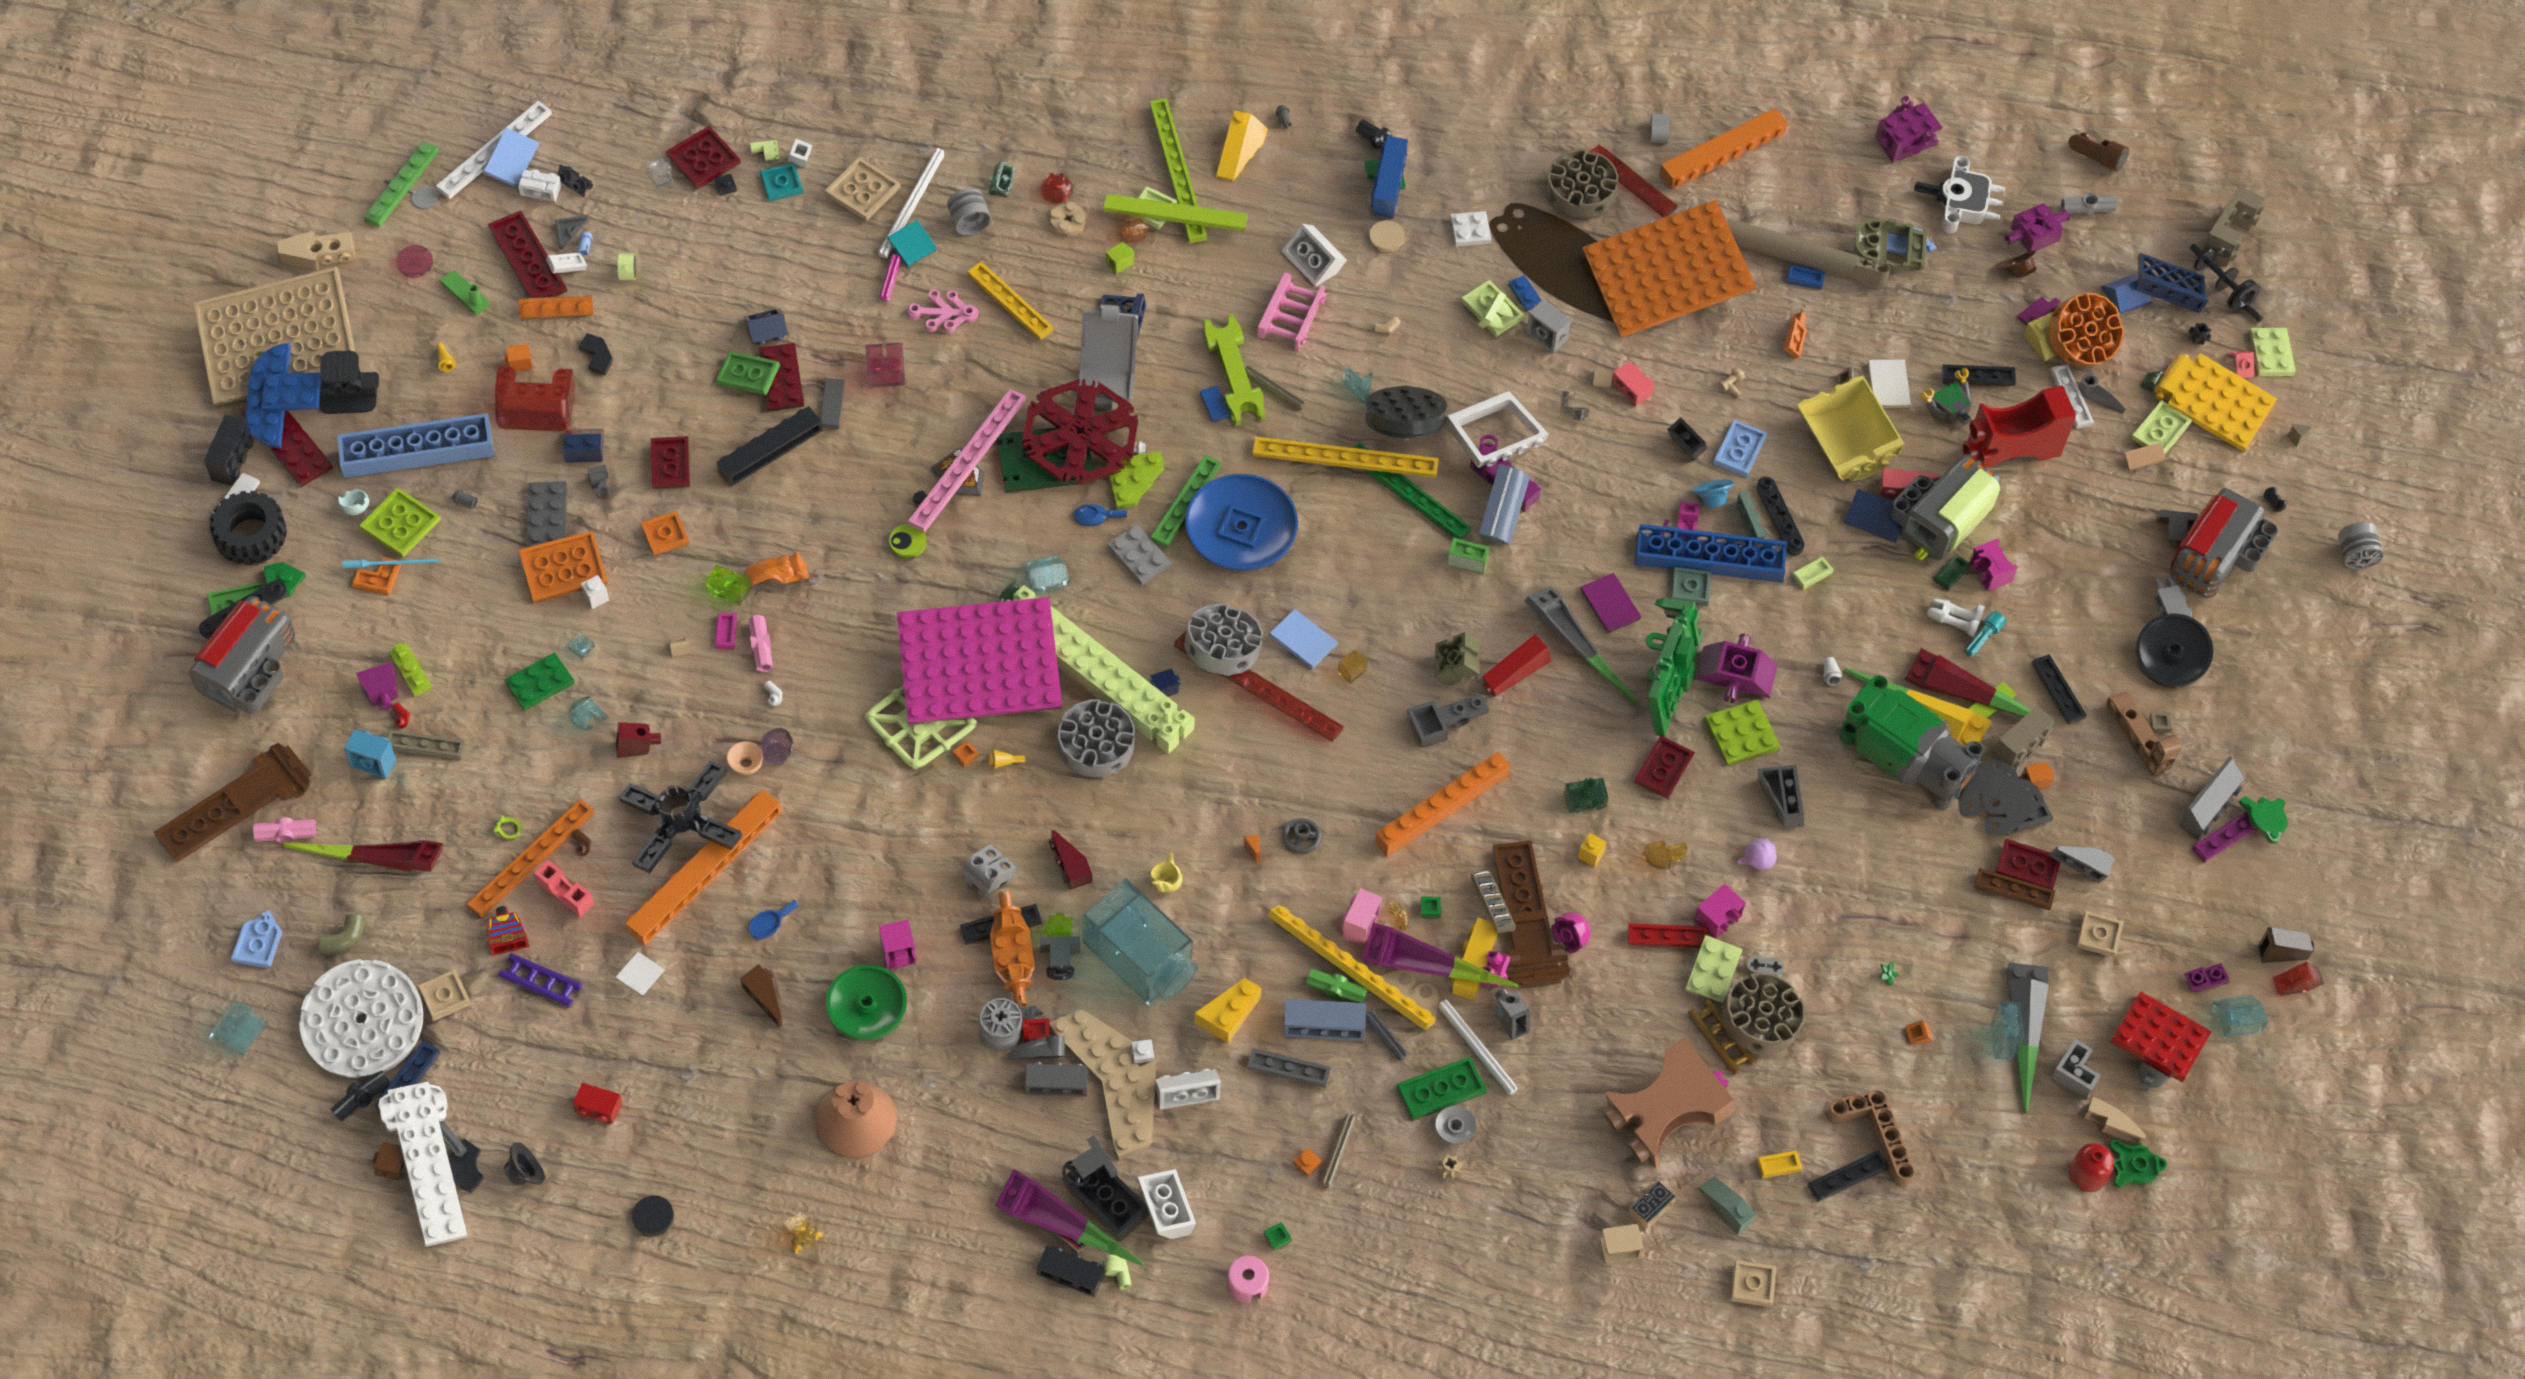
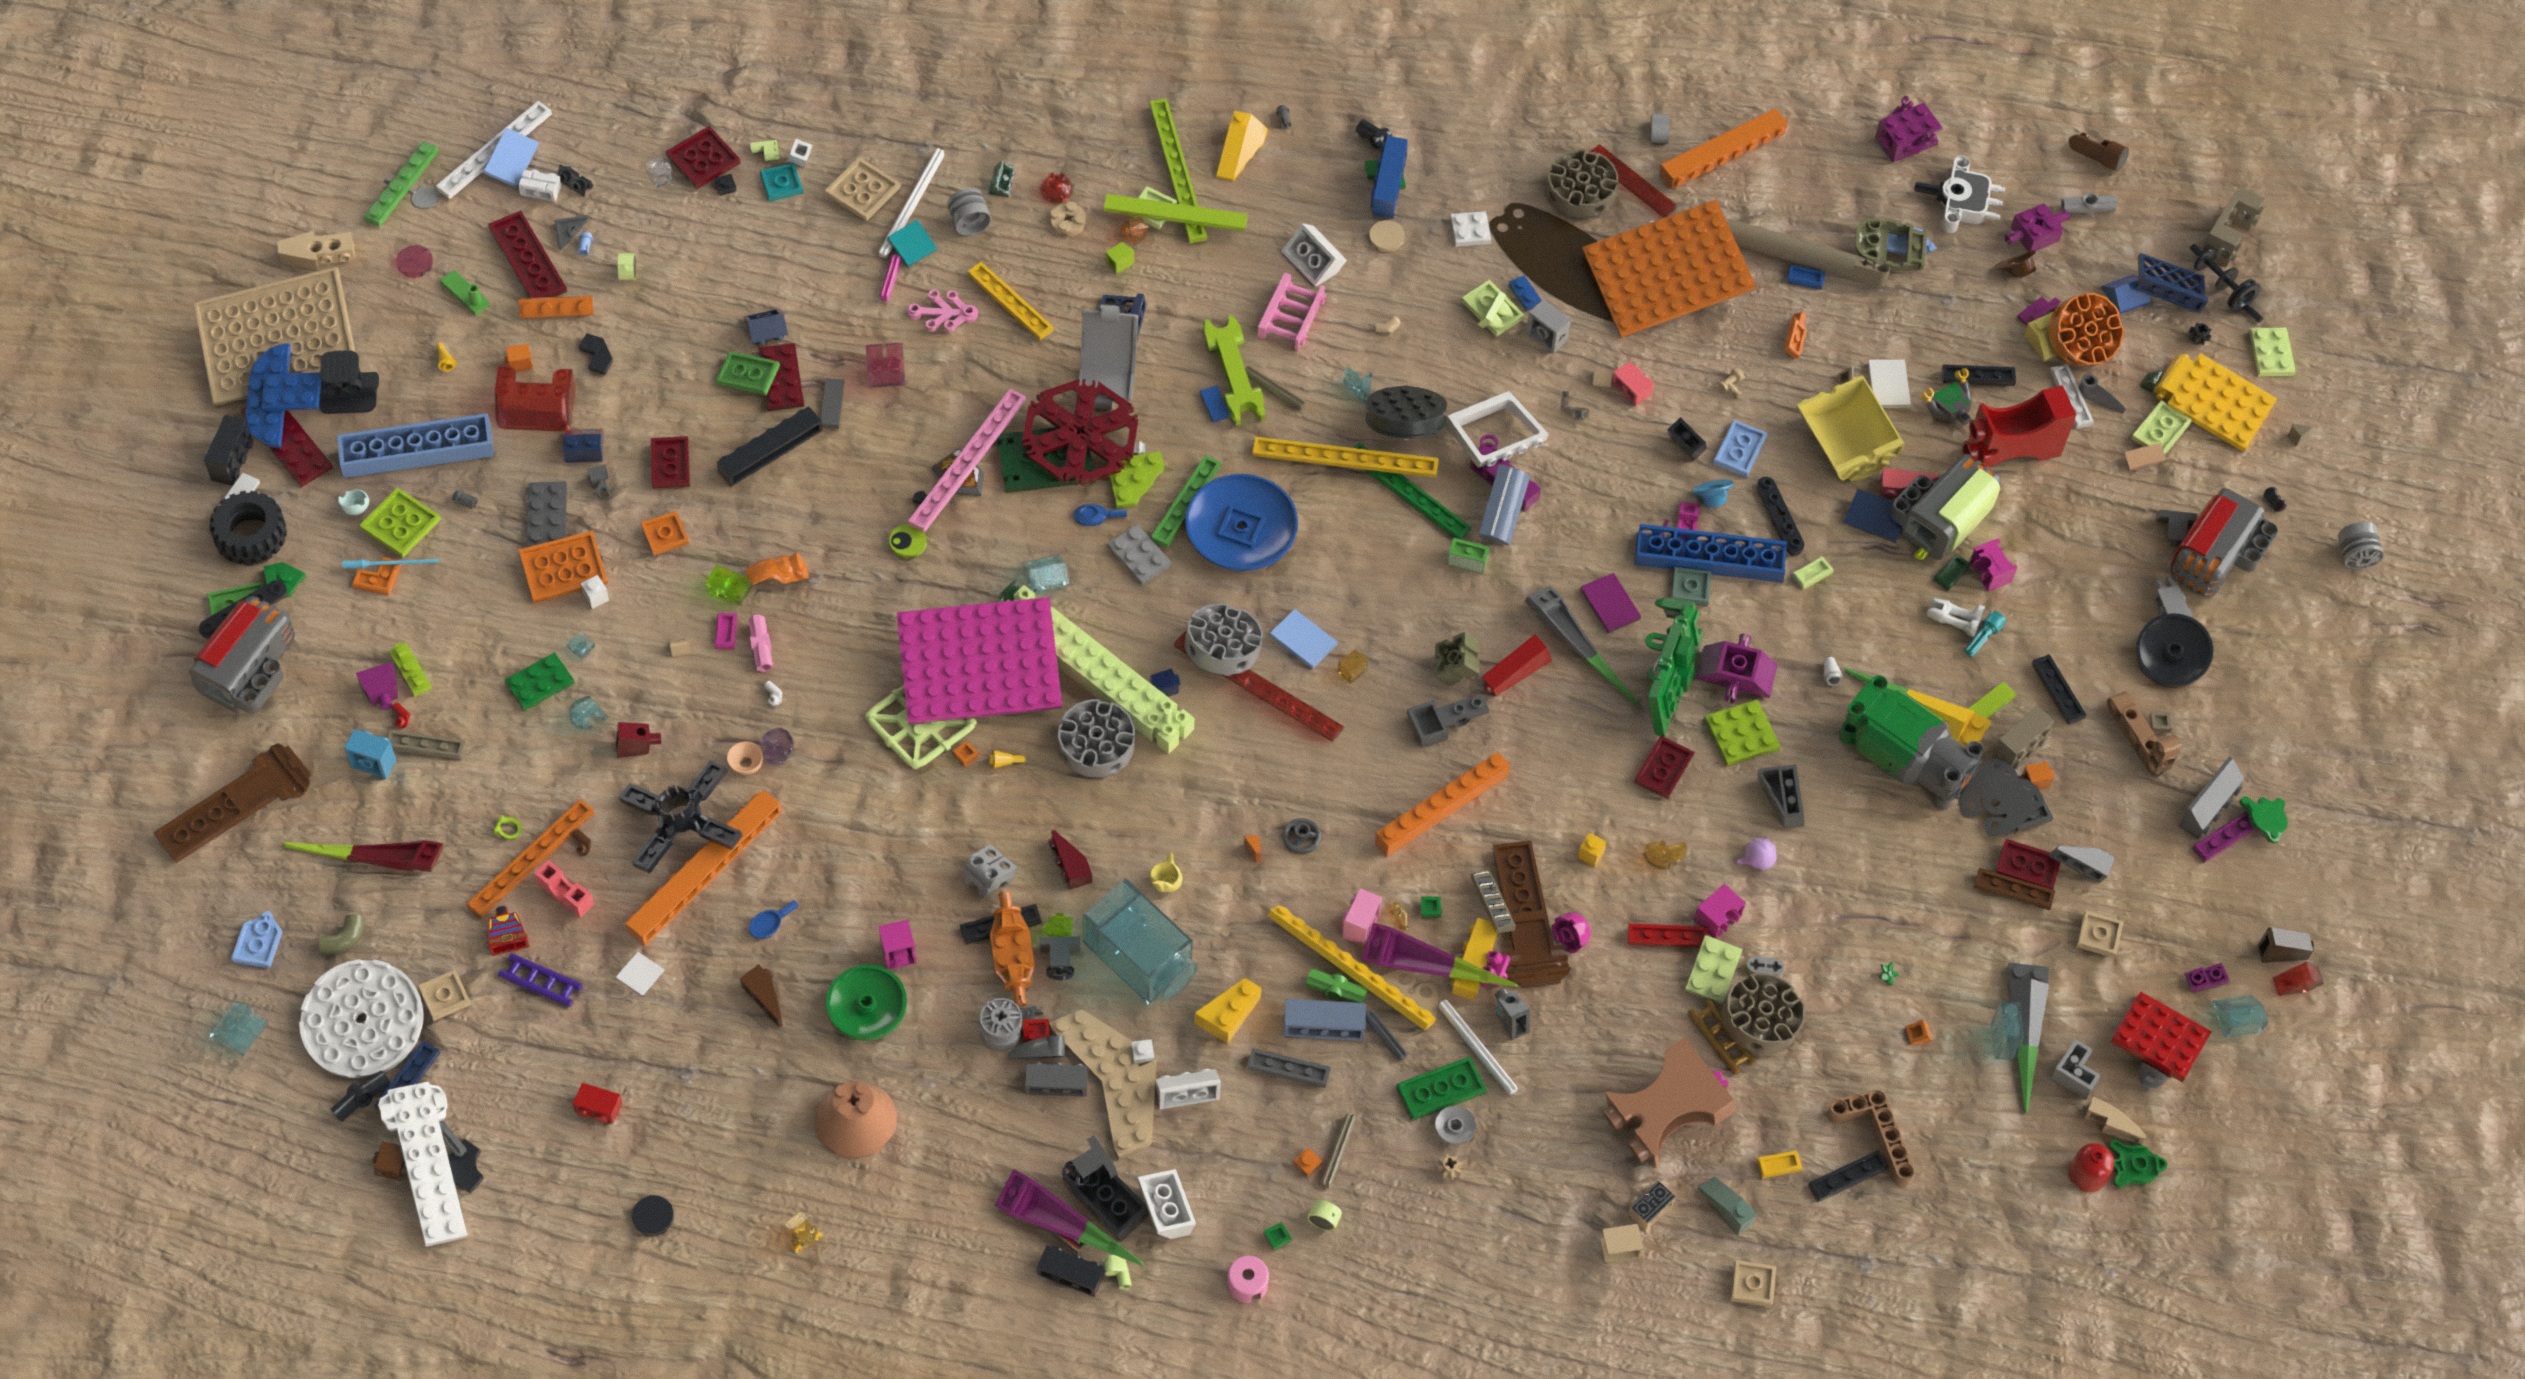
bright pink piece [253,818,316,843] -> none
black hat [504,1142,546,1185] -> none
white plate [546,253,587,273] -> none
clear green brick [1564,778,1609,813] -> none
sand green plate [1736,490,1766,547] -> none
dark red plate [1905,648,2055,728] -> none
coral bracket [2229,351,2254,378] -> none
none -> yellowish green piece [1307,1199,1342,1231]

